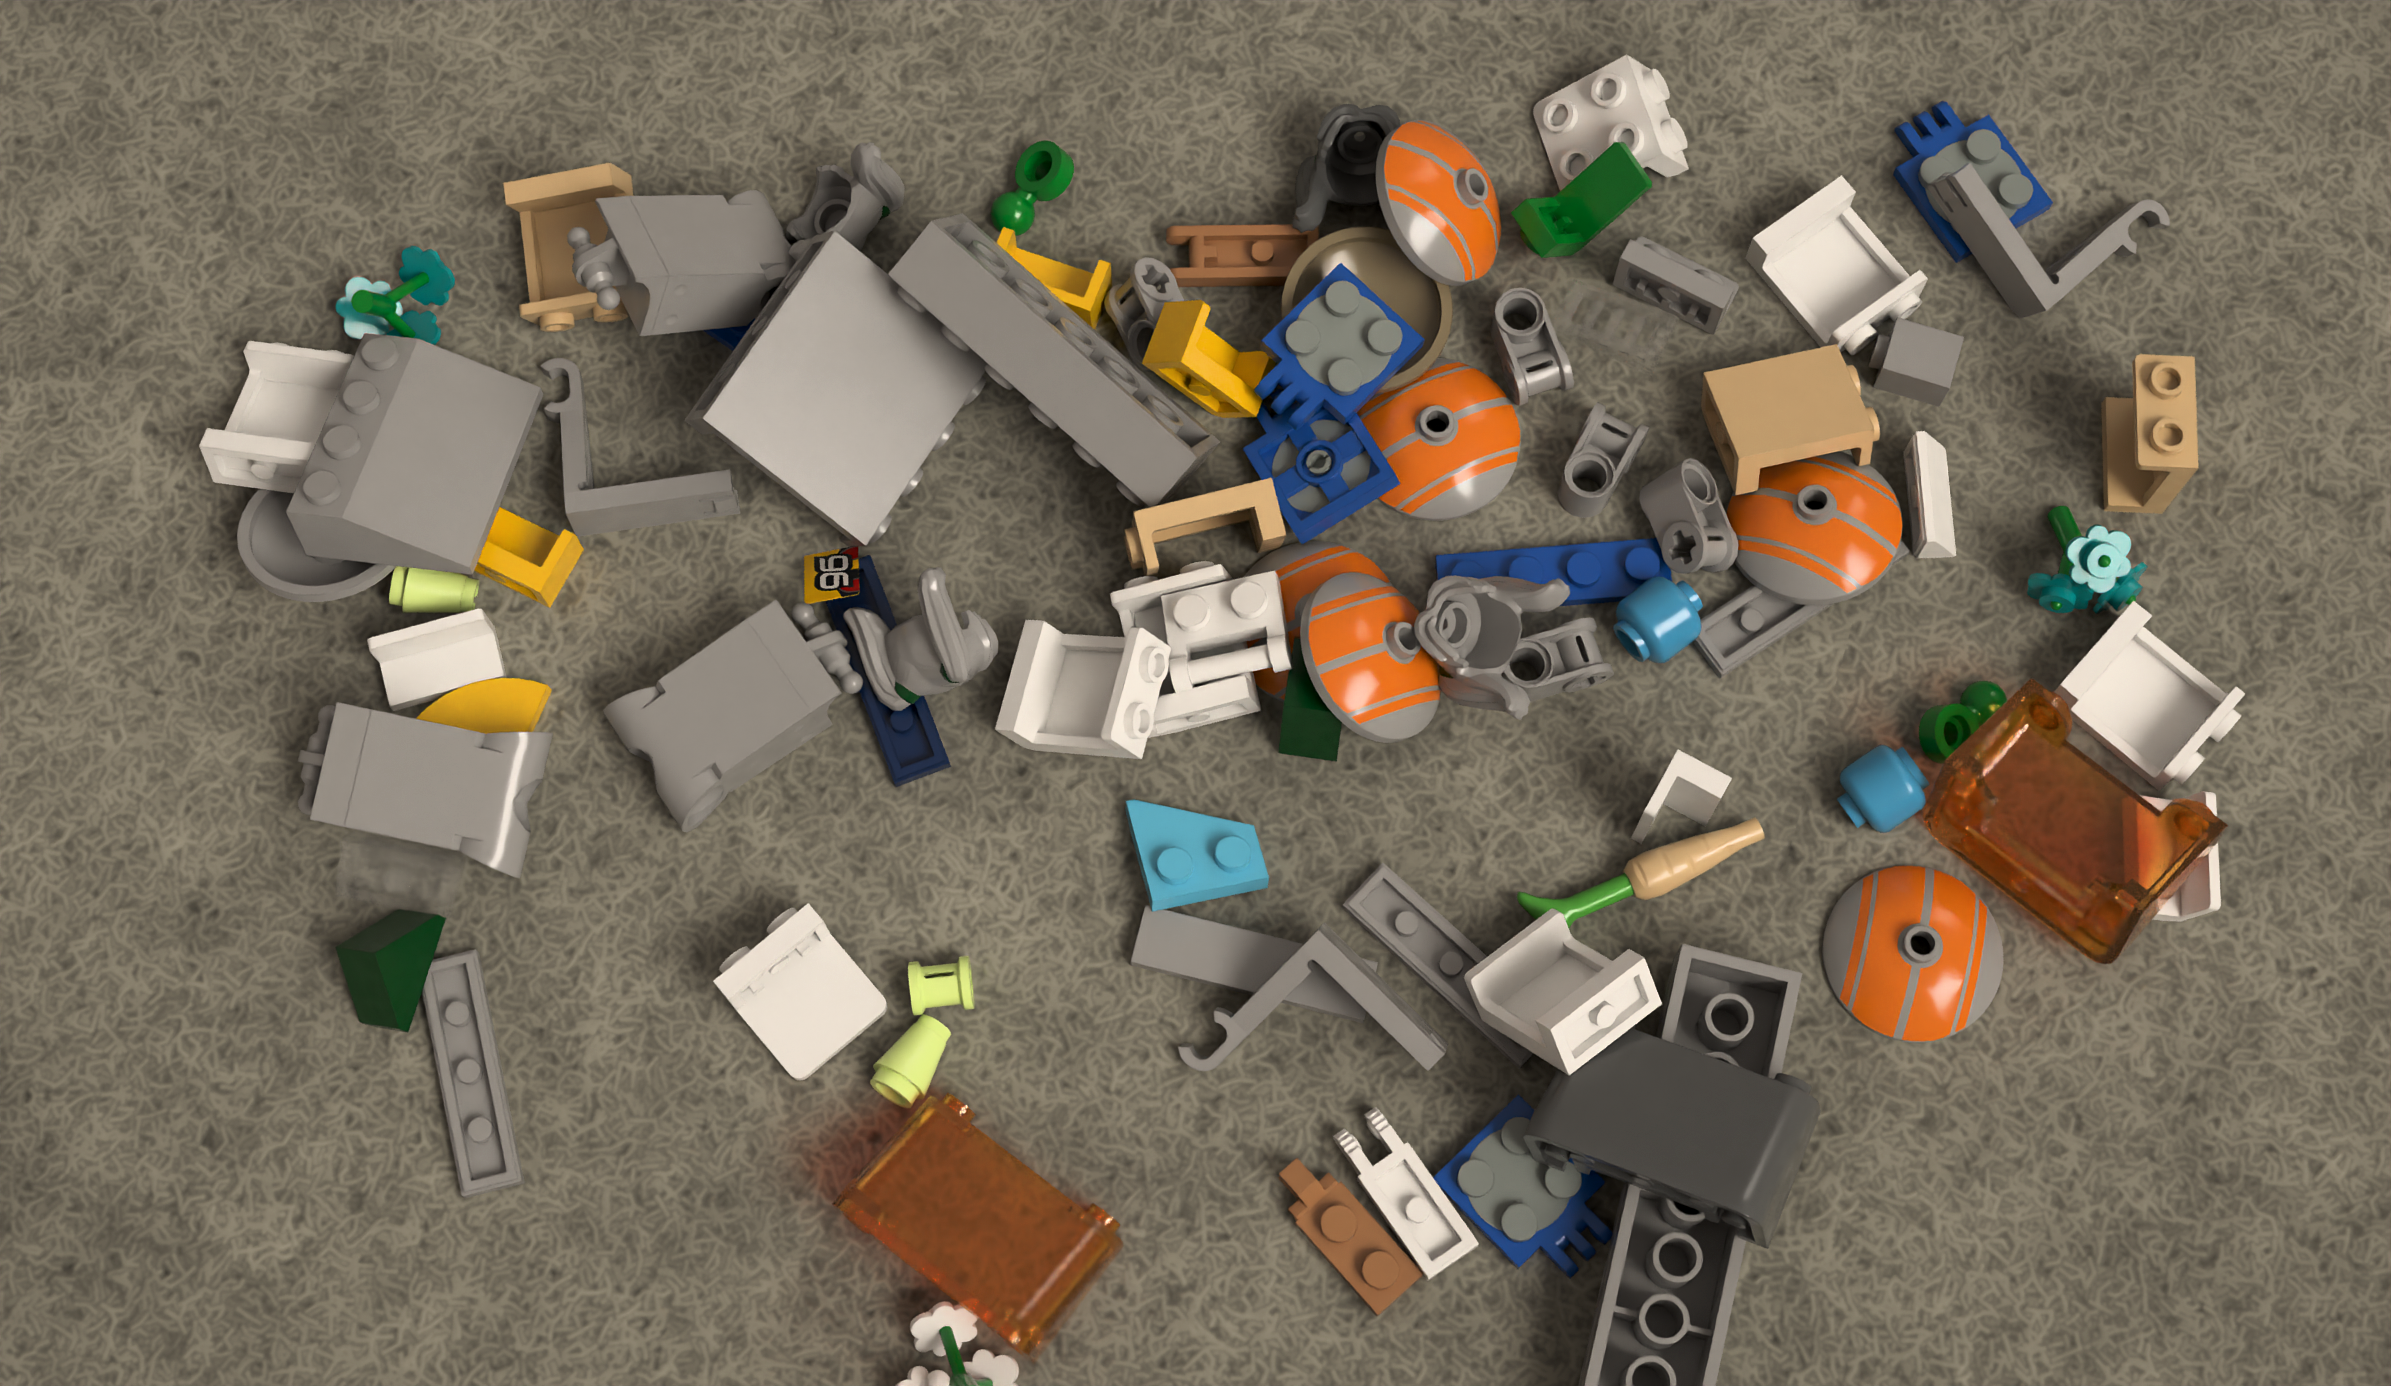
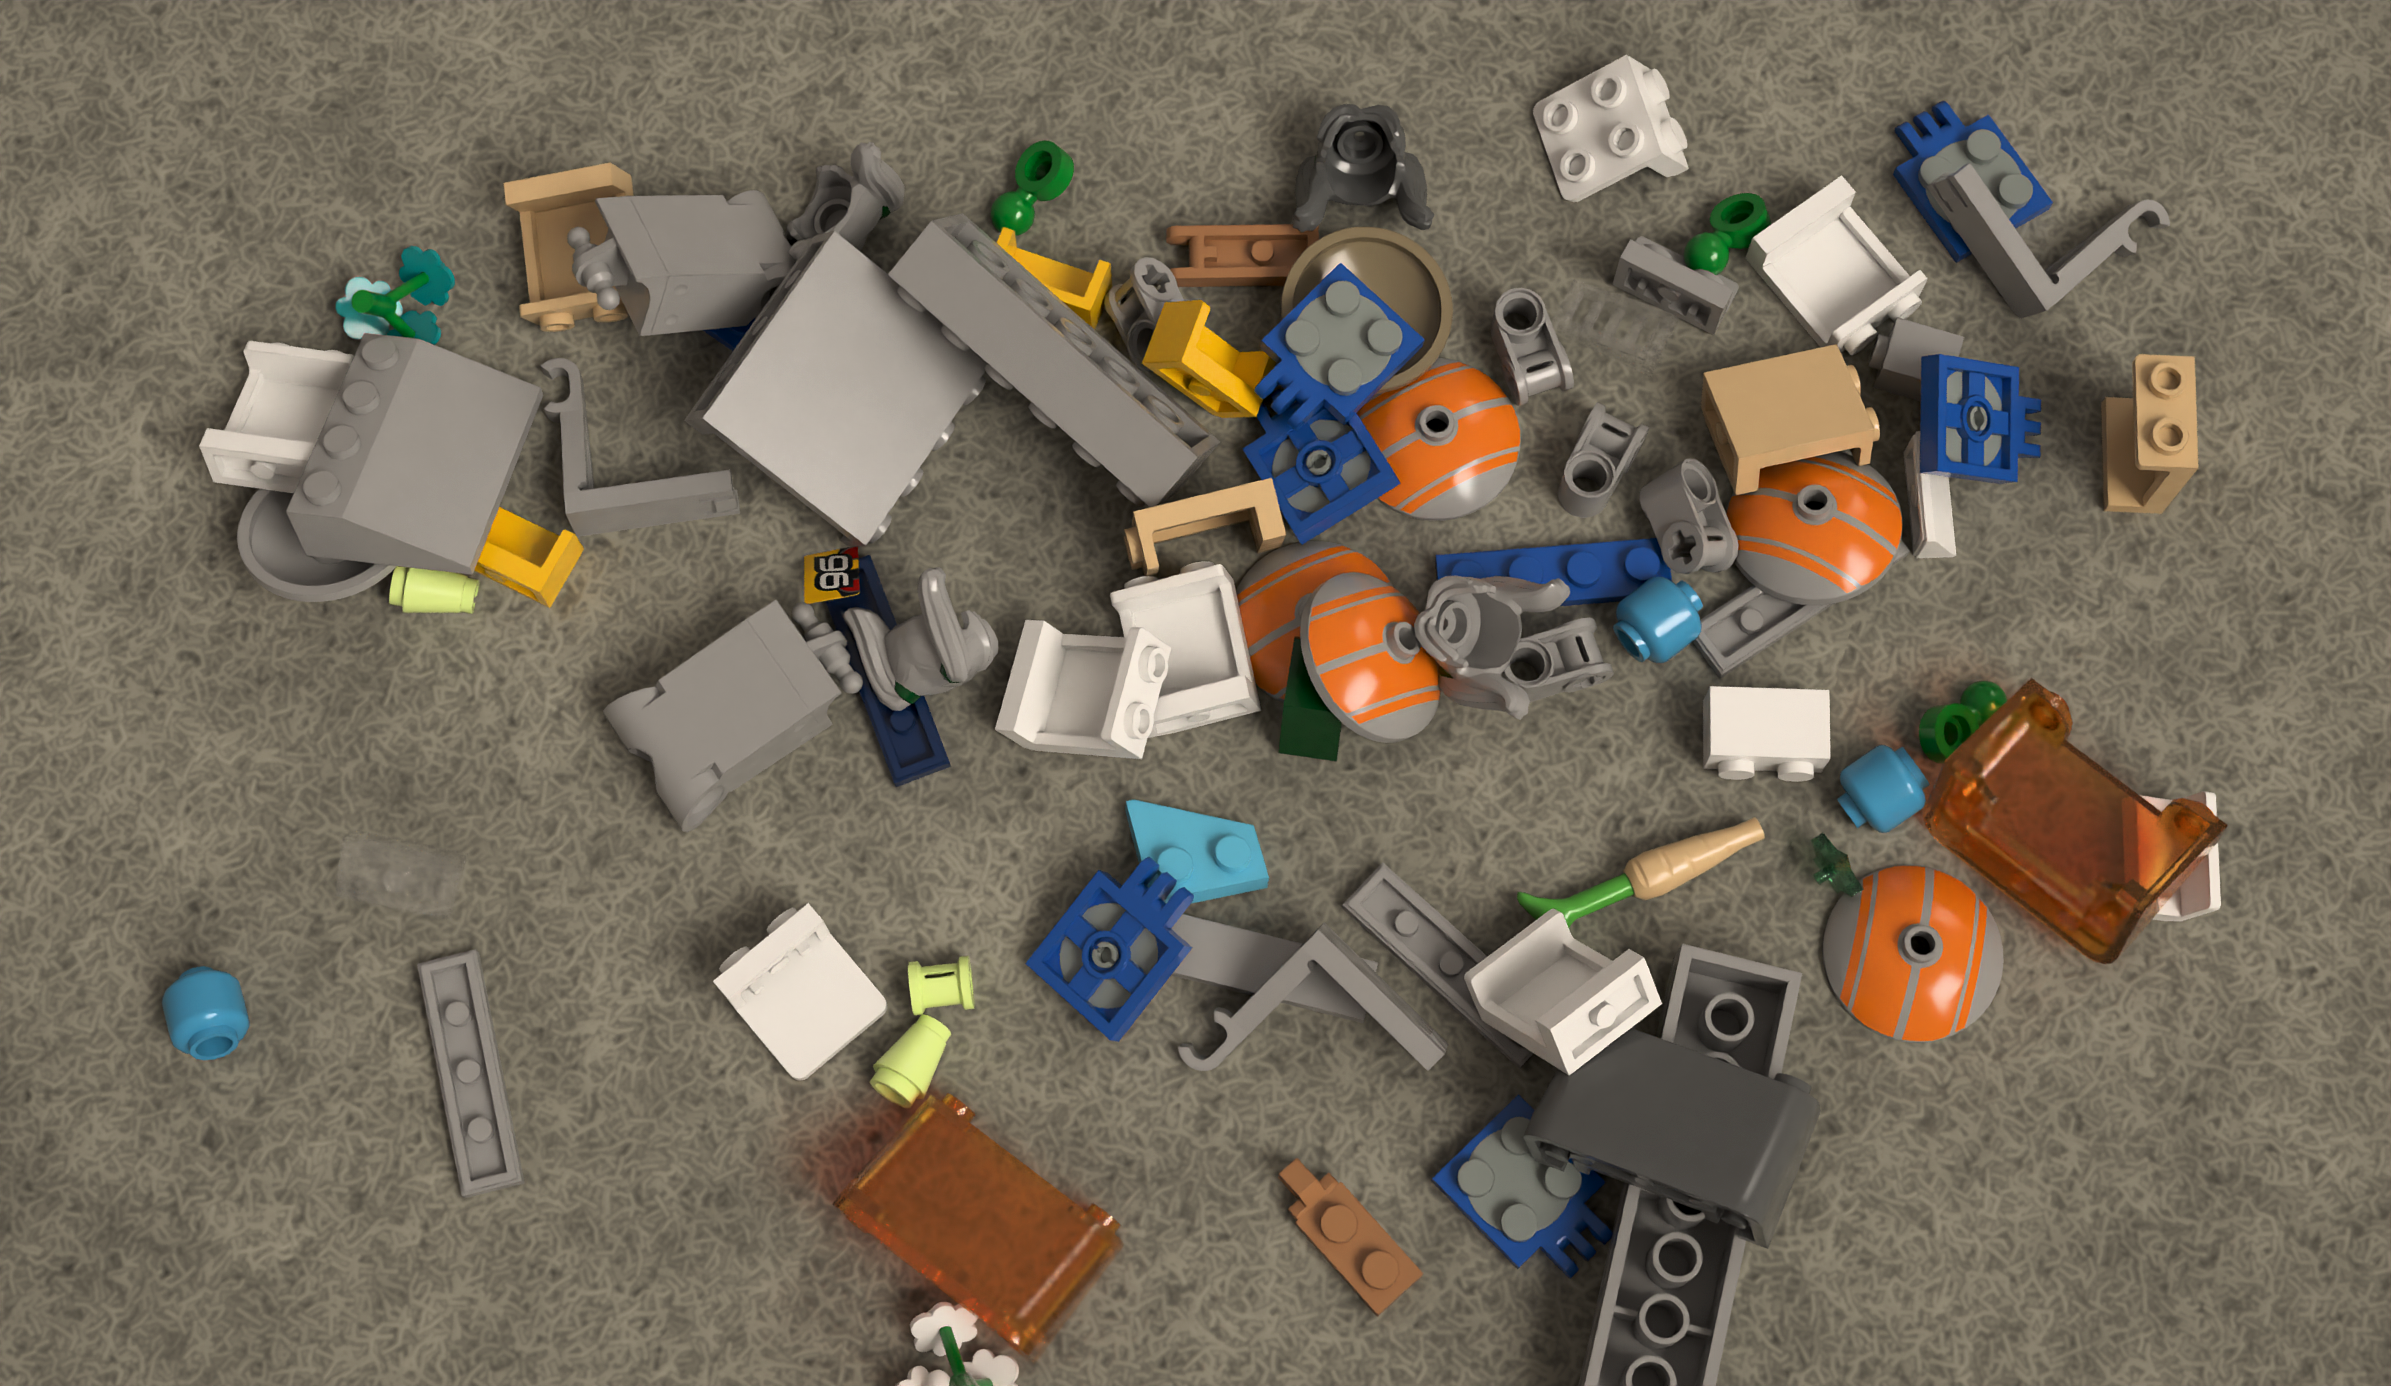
light grey piece [298,702,553,878] -> none
dark green slope [335,909,446,1033] -> none
white panel [367,609,507,711] -> none
yellow tile [416,678,552,734] -> none
white plate [1161,570,1293,693] -> none
white hinge [1333,1107,1479,1281] -> none
dish [1376,120,1501,286] -> none
green bracket [1511,142,1652,258] -> none
white panel [1631,750,1732,844] -> none
teal plant [2027,506,2148,614] -> none
white panel [2048,601,2245,791] -> none
none -> dark azure head [162,966,250,1060]
none -> blue piece [1025,857,1194,1042]
none -> green plate [1683,193,1771,275]
none -> white brick [1703,686,1830,782]
none -> clear green piece [1811,832,1864,897]
none -> blue piece [1920,354,2041,484]

